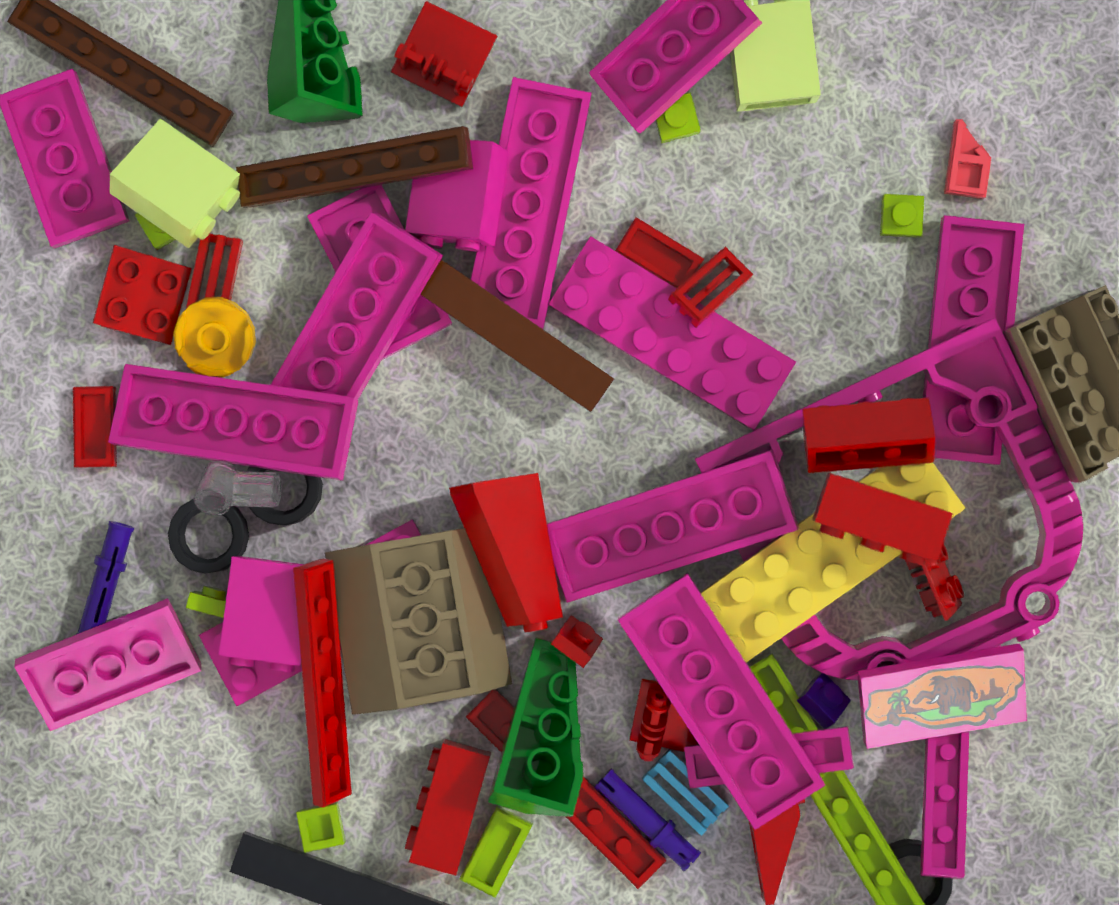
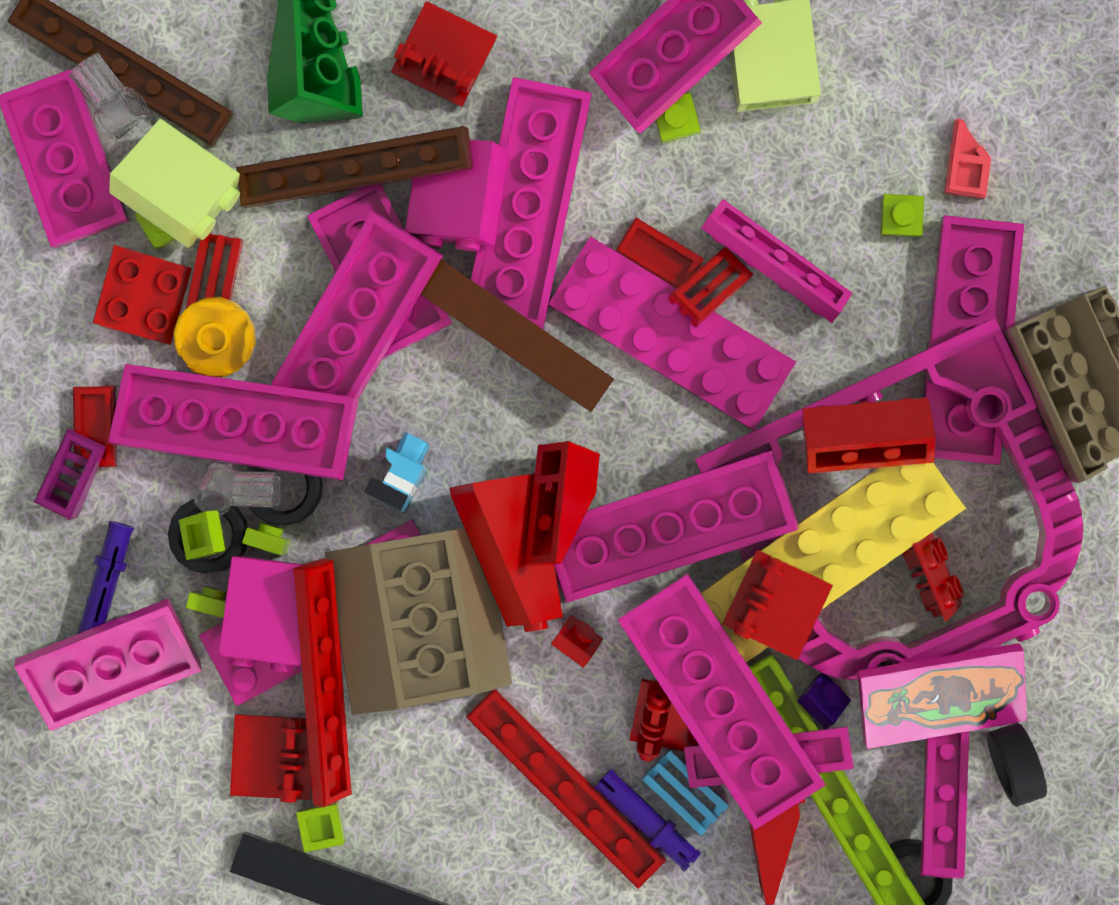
red brick [405,739,491,876] -> none
lime tile [460,805,533,898] -> none
green wedge [487,638,584,817] -> none
red brick [812,472,953,566] -> none
none -> magenta slope [34,429,106,520]
none -> clear piece [69,53,149,140]
none -> lime plate [179,510,226,560]
none -> red hinge [230,714,312,803]
none -> lime plate [242,522,291,555]
none -> medium azure hips [364,432,430,514]
none -> red slope [525,441,600,566]
none -> dark pink plate [701,199,853,323]
none -> red hinge [722,549,833,660]
none -> black tyre [987,723,1047,807]

